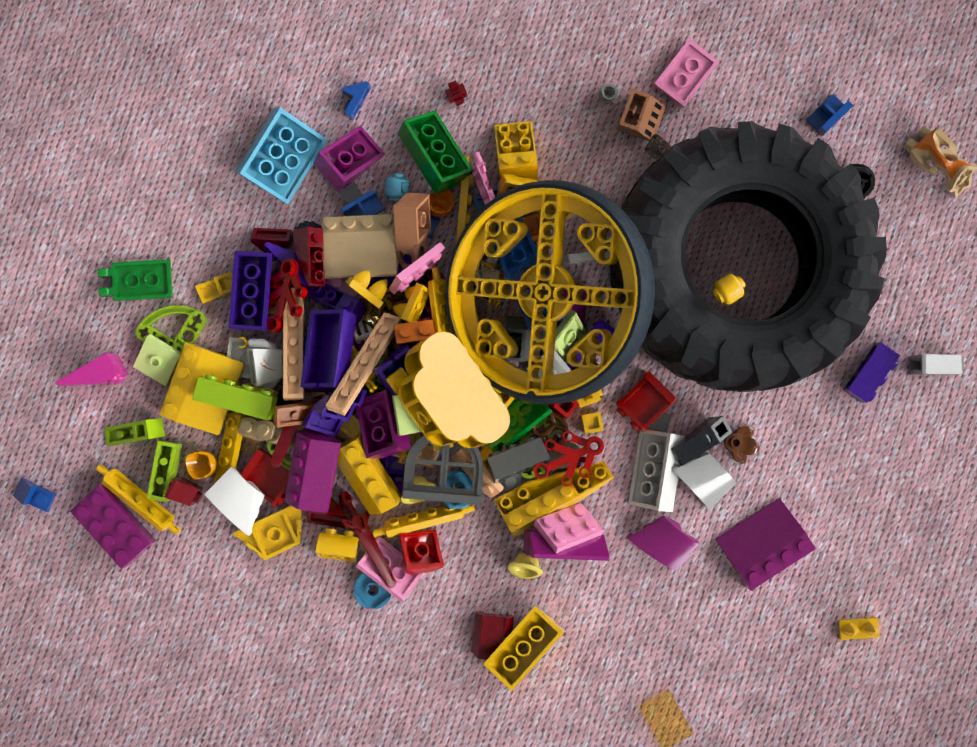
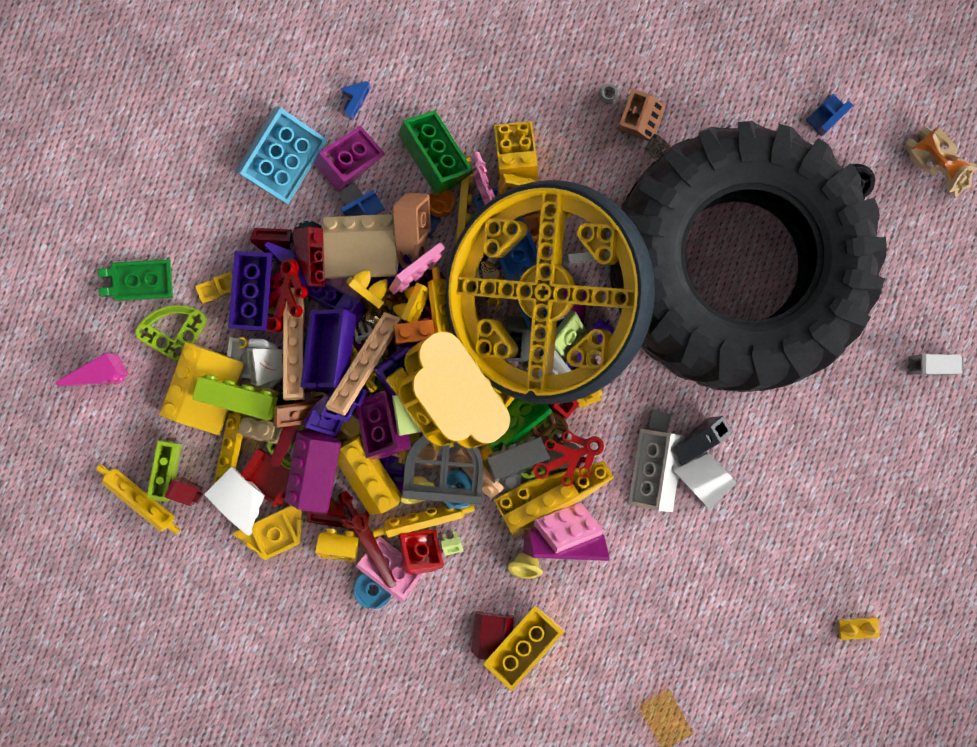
blue slope [13,478,56,512] -> none
magenta brick [70,484,156,569] -> none
lime slope [104,418,165,447] -> none
yellowish green plate [133,334,181,386] -> none
light orange hair [185,450,217,480] -> none
medium azure head [384,173,410,201] -> none
dark red gear [445,80,468,106] -> none
yellow plate [581,412,604,434] -> none
red panel [616,371,676,432] -> none
magenta slope [627,515,700,572] -> none
bright pink plate [653,39,719,108] -> none
yellow head [713,274,745,305] -> none
magenta slope [715,498,816,591] -> none
reddish brown plate [724,426,760,464] -> none
dark purple brick [843,342,900,403] -> none
none -> yellowish green tile [441,531,464,556]

